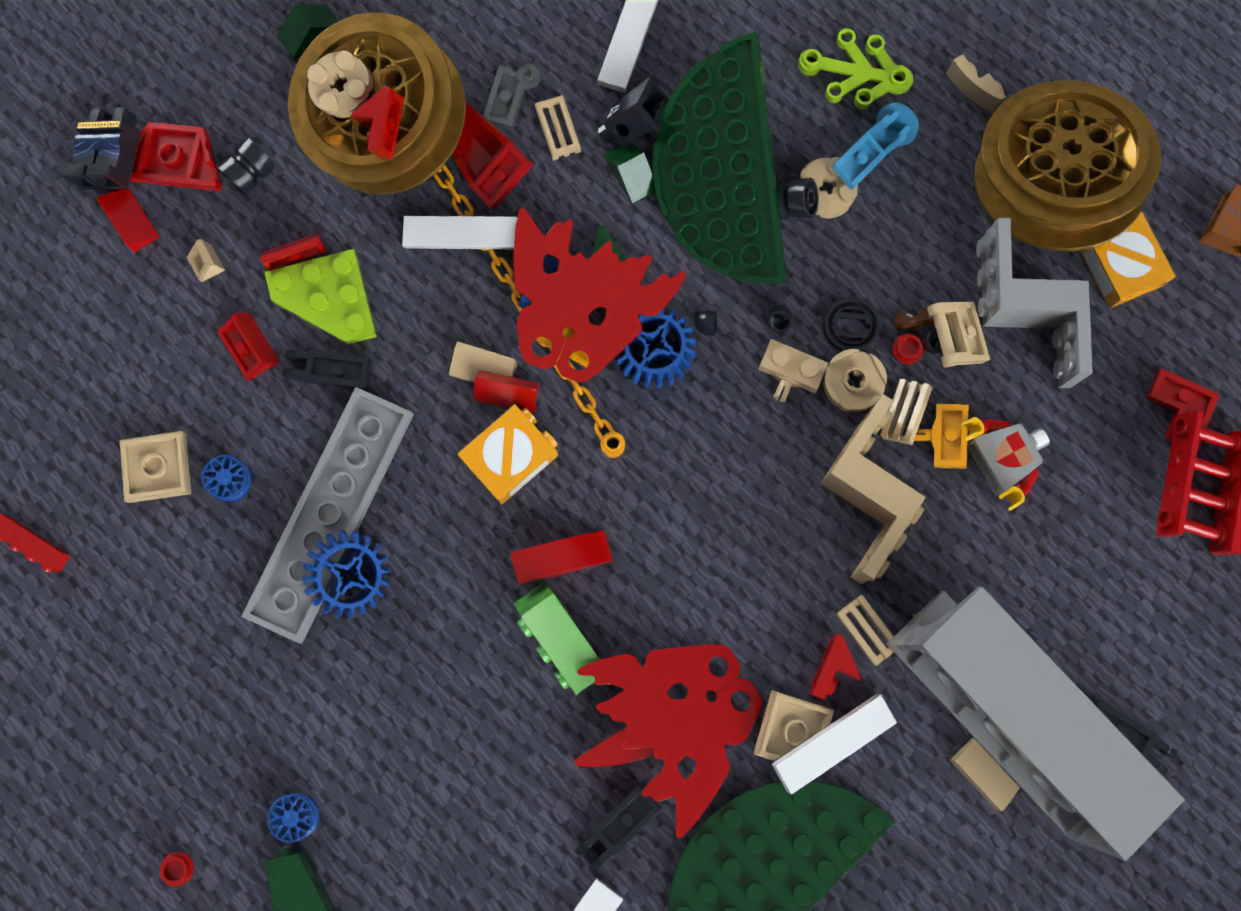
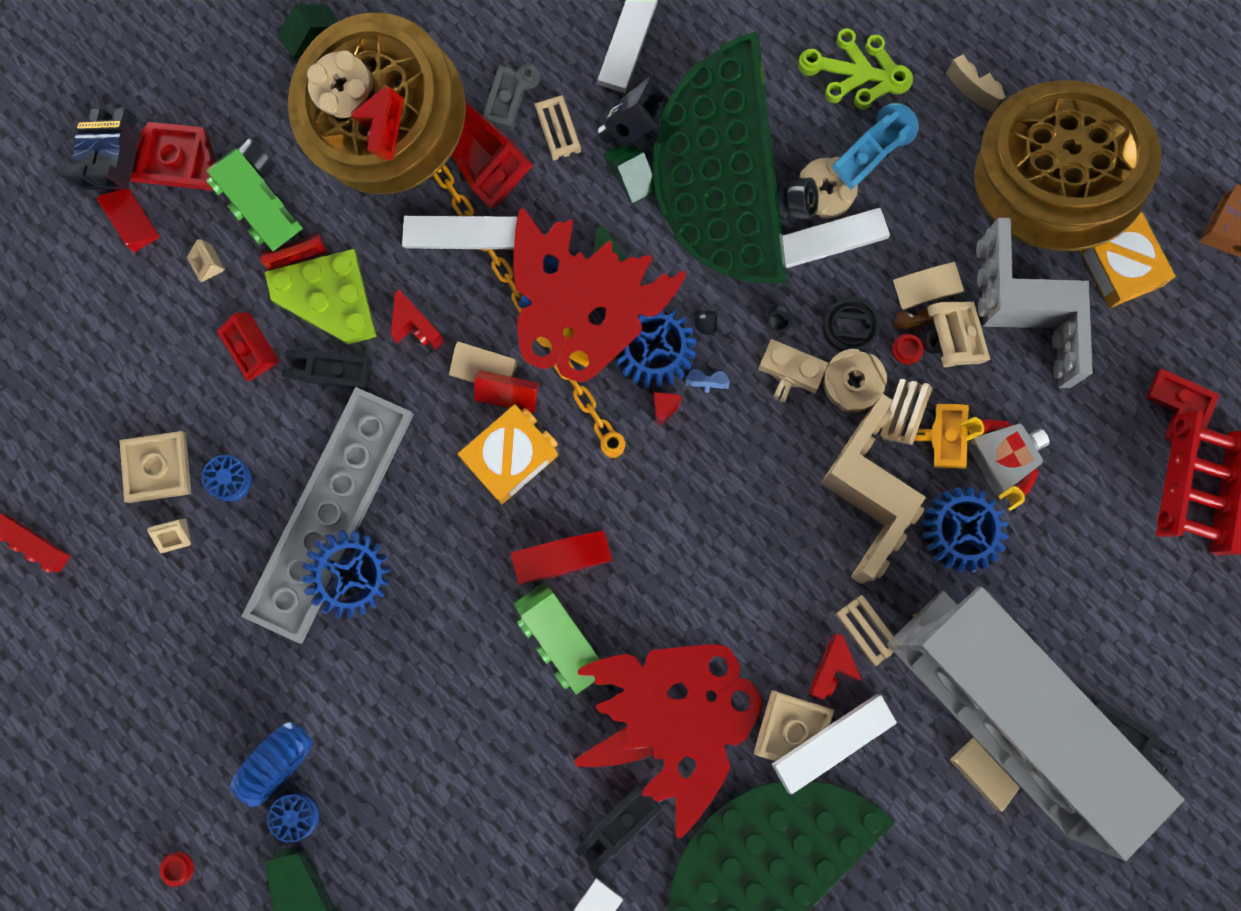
none -> tan slope [147,519,191,554]
none -> bright green wedge [206,148,303,251]
none -> blue gear [230,722,313,808]
none -> red slope [391,289,444,350]
none -> red slope [653,393,682,426]
none -> medium blue piece [685,369,730,393]
none -> white tile [783,208,890,268]
none -> tan slope [893,262,964,310]
none -> blue gear [921,487,1010,573]

